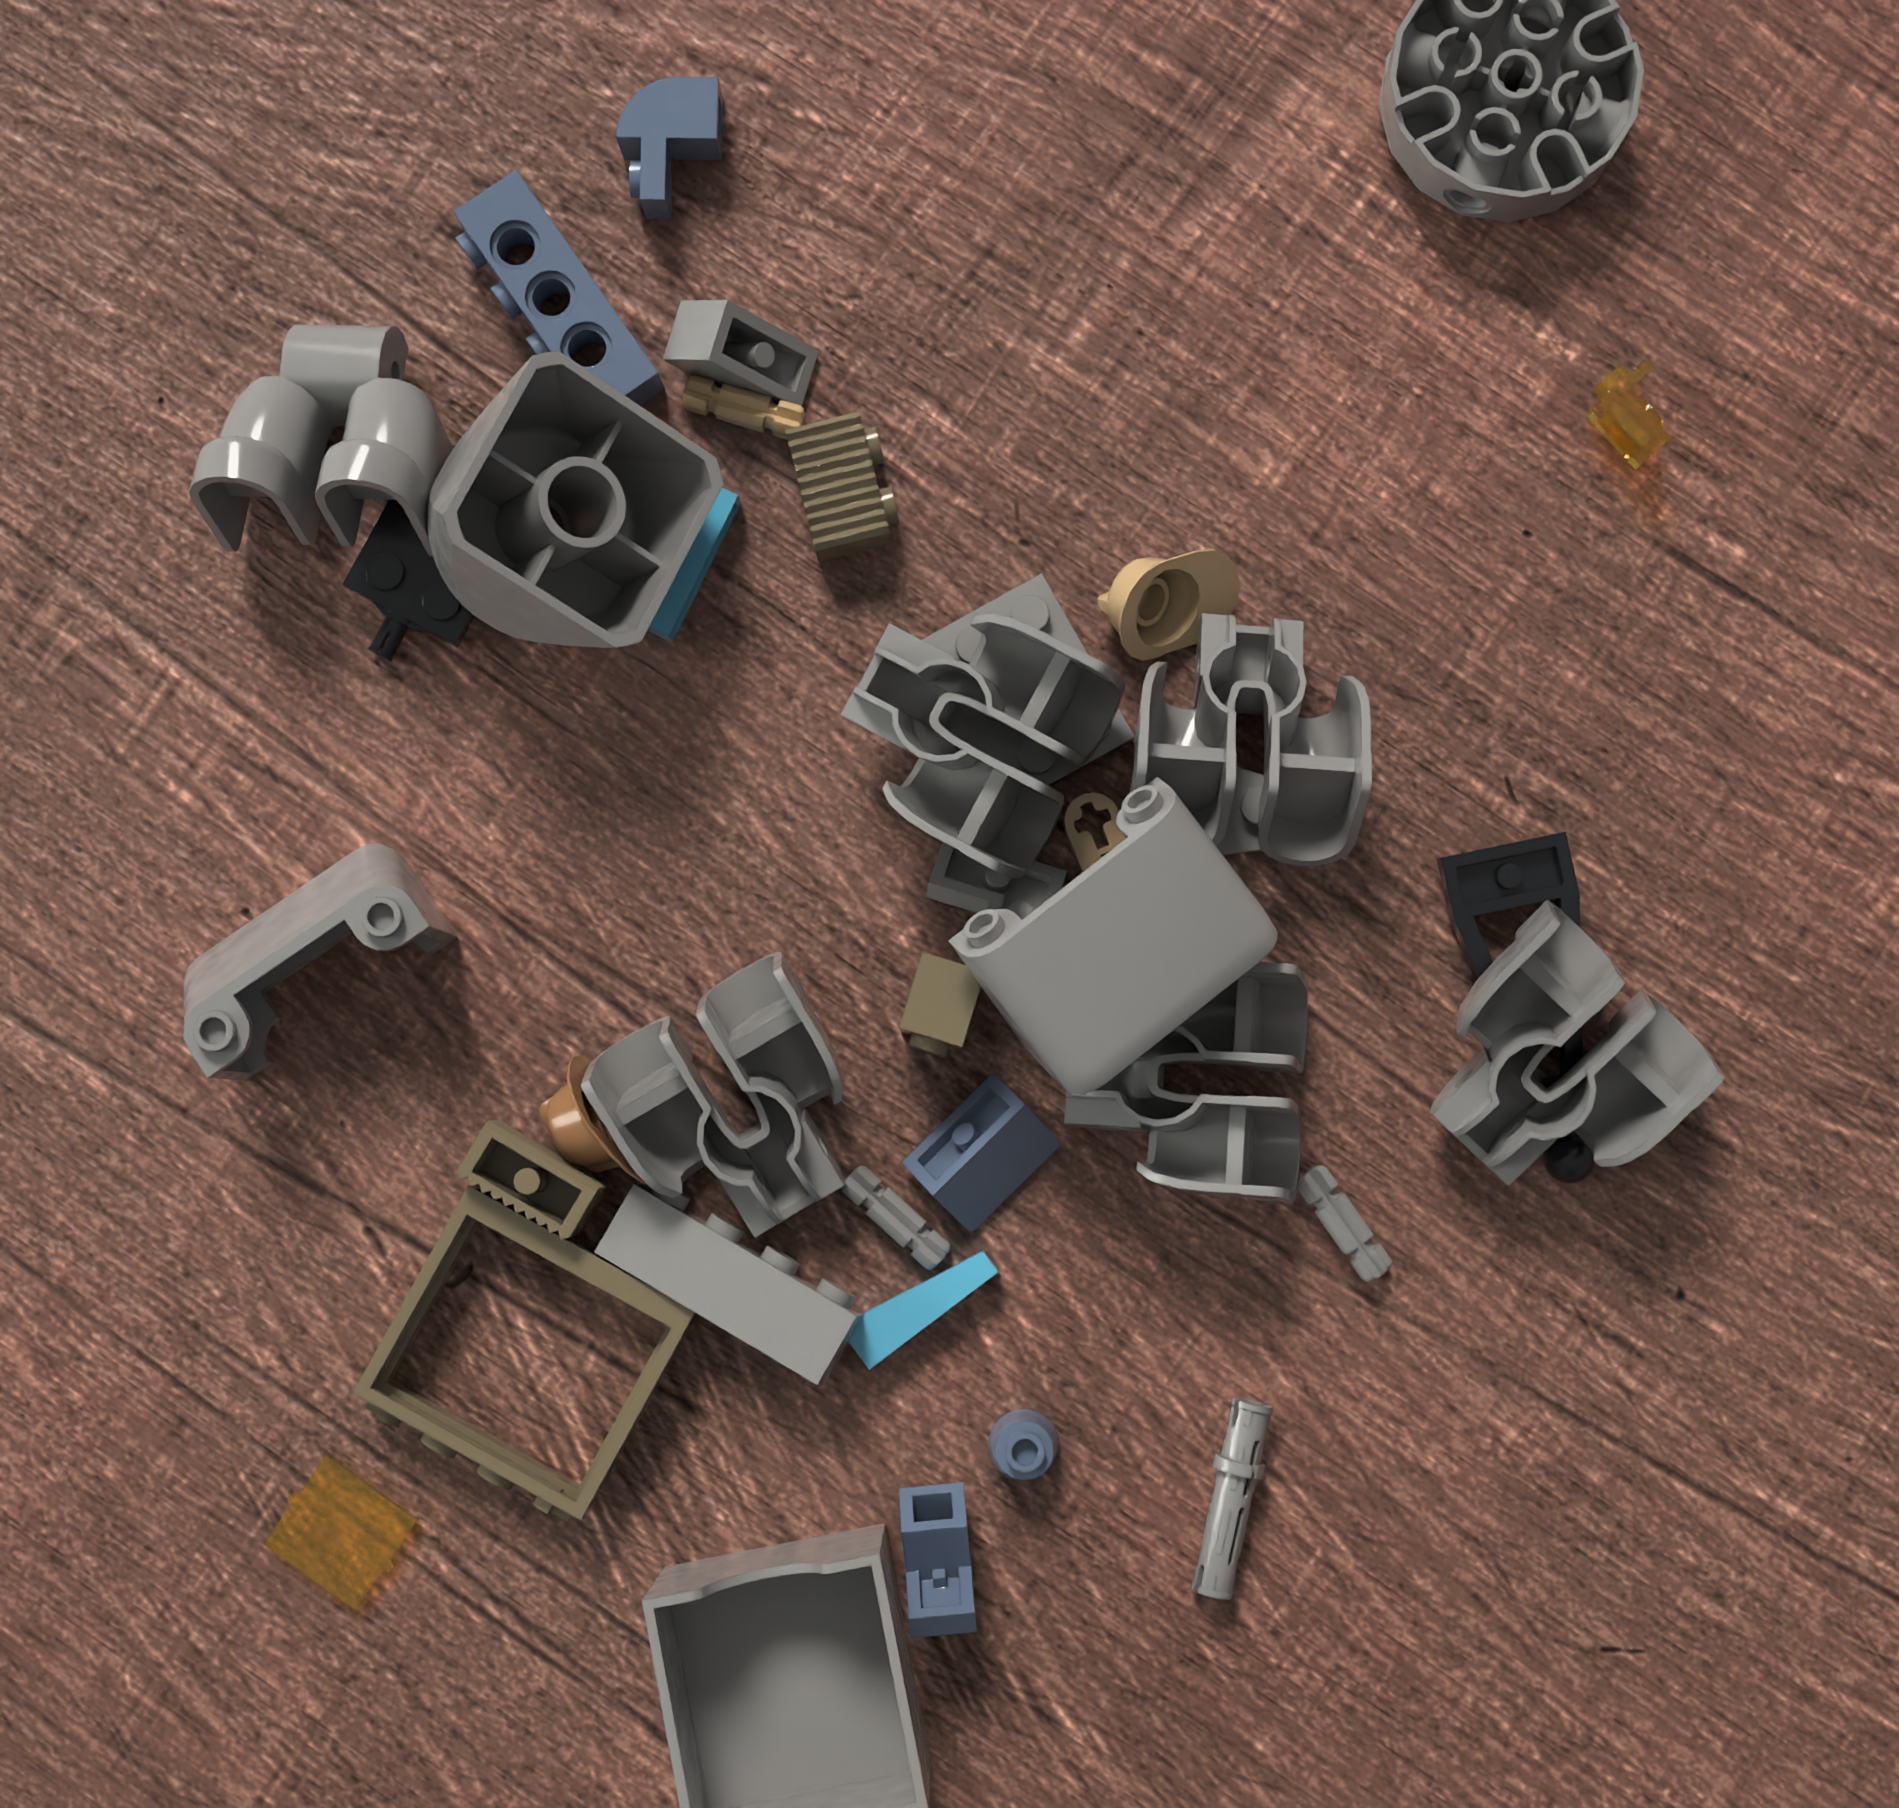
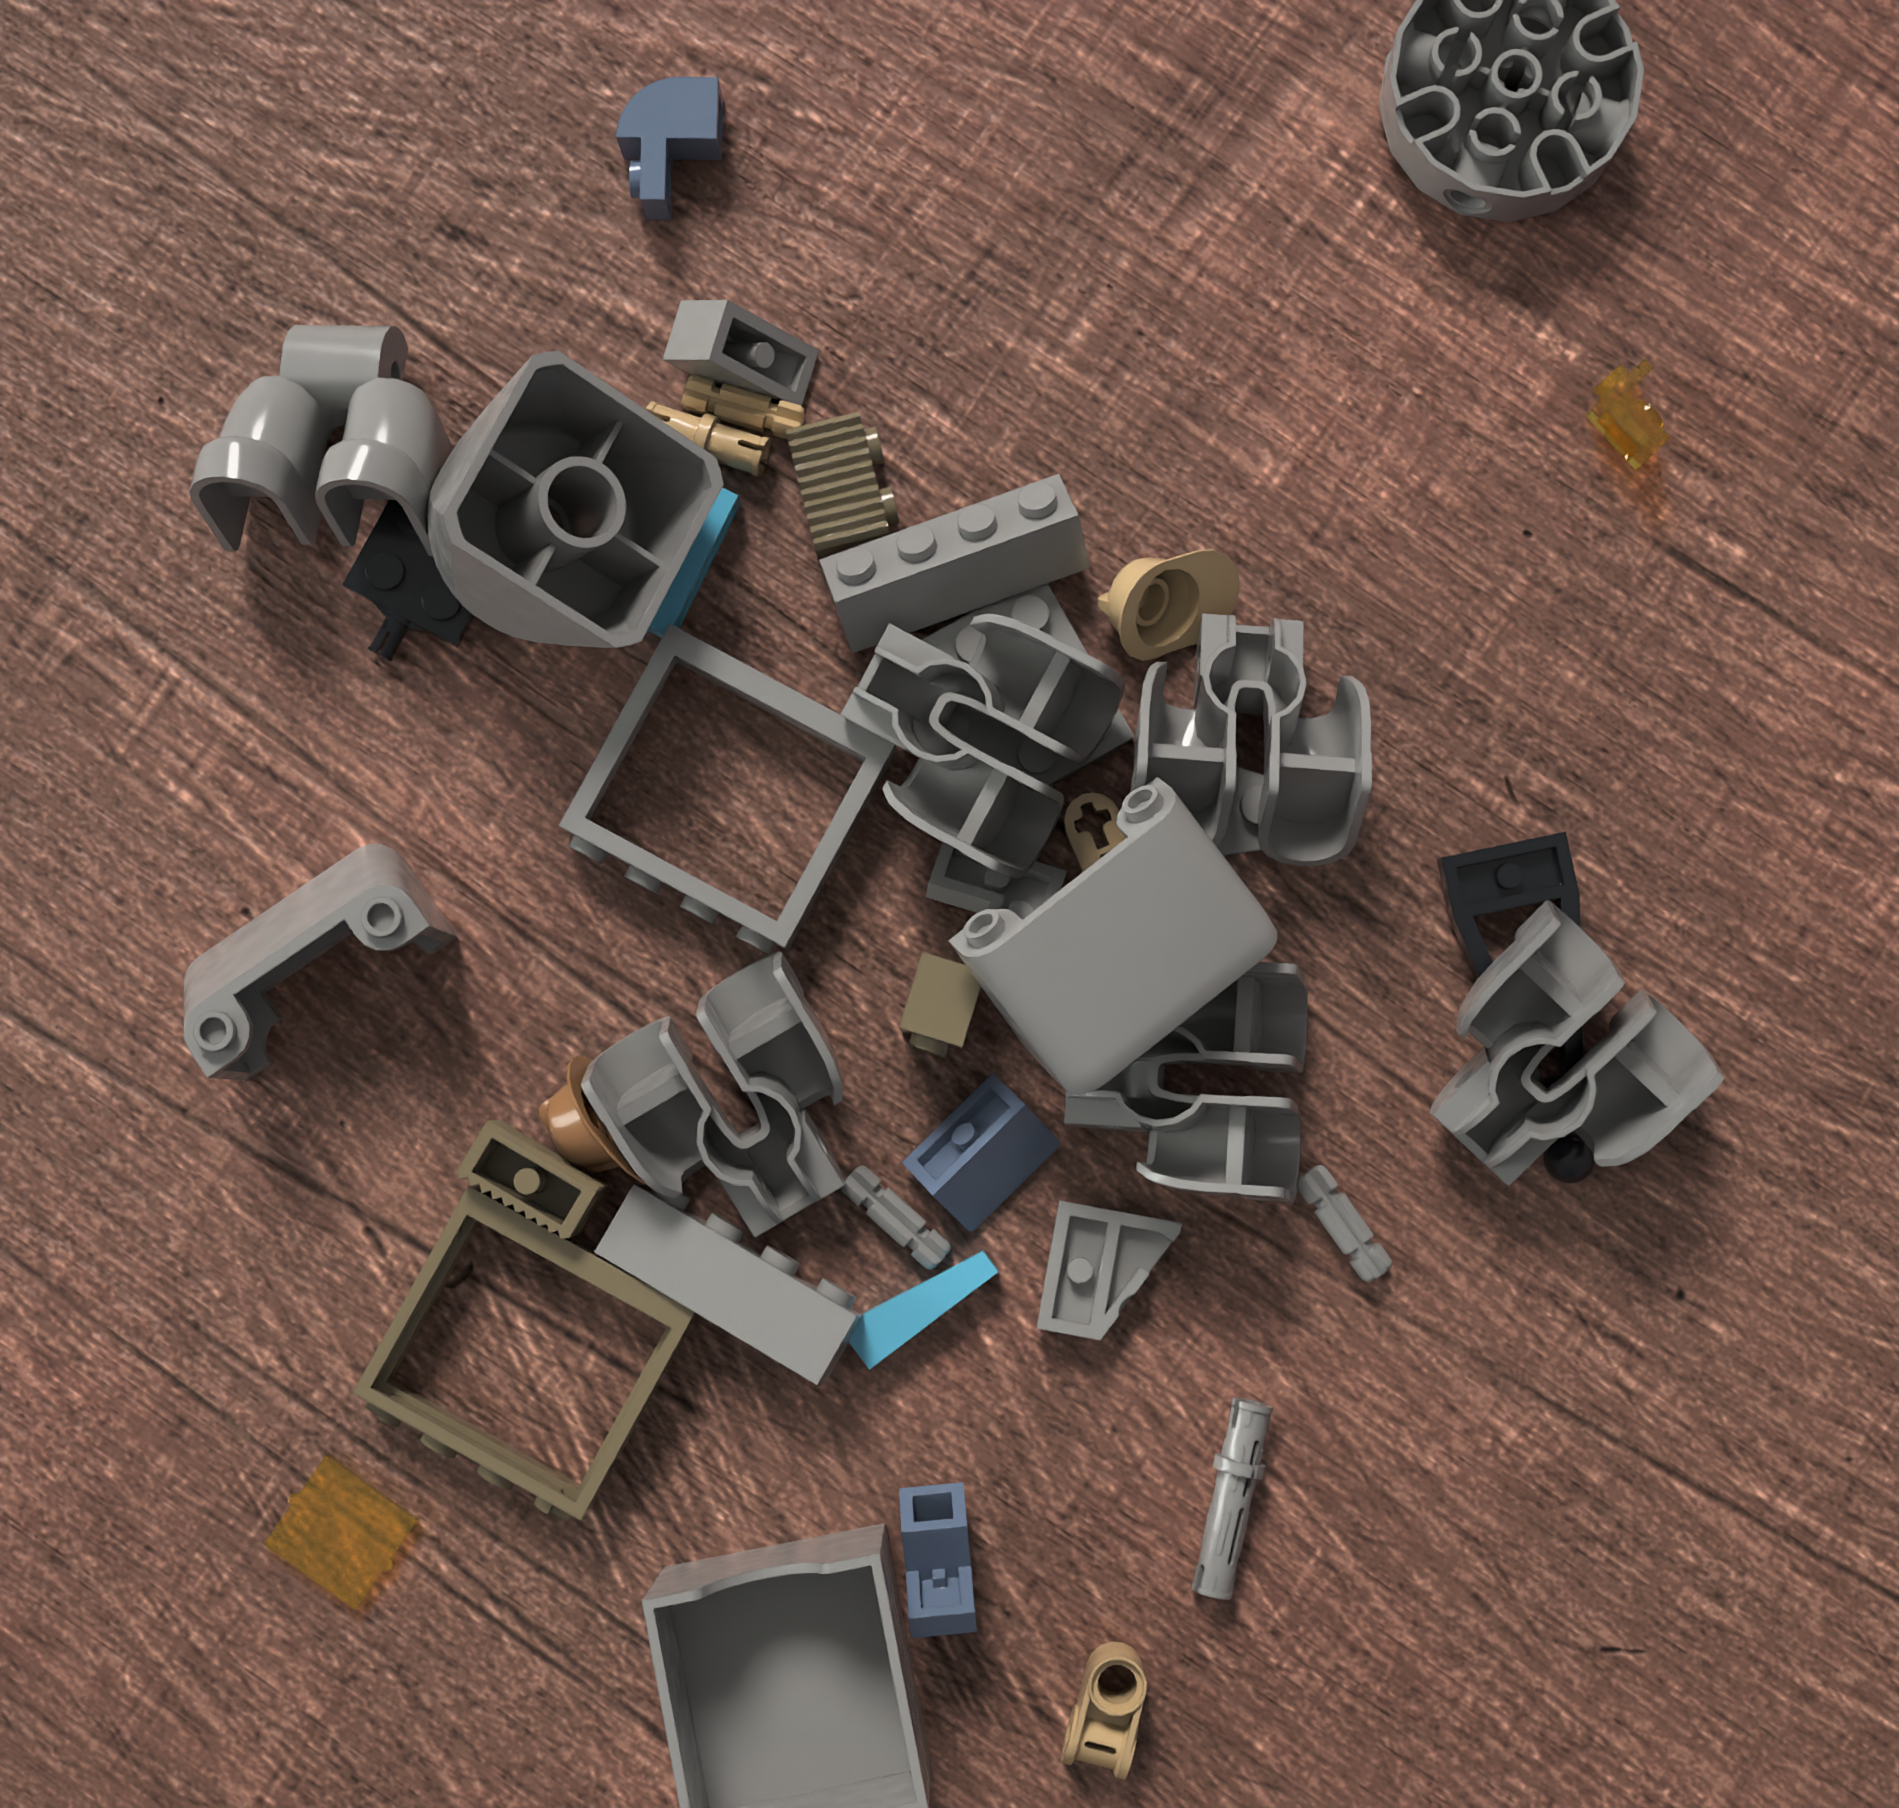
sand blue brick [454,170,665,406] -> none
sand blue hat [988,1409,1060,1481] -> none
none -> light grey window [559,624,897,954]
none -> tan pin [646,401,771,477]
none -> light grey brick [819,474,1091,654]
none -> light grey wing [1036,1200,1182,1340]
none -> tan piece [1061,1642,1147,1780]

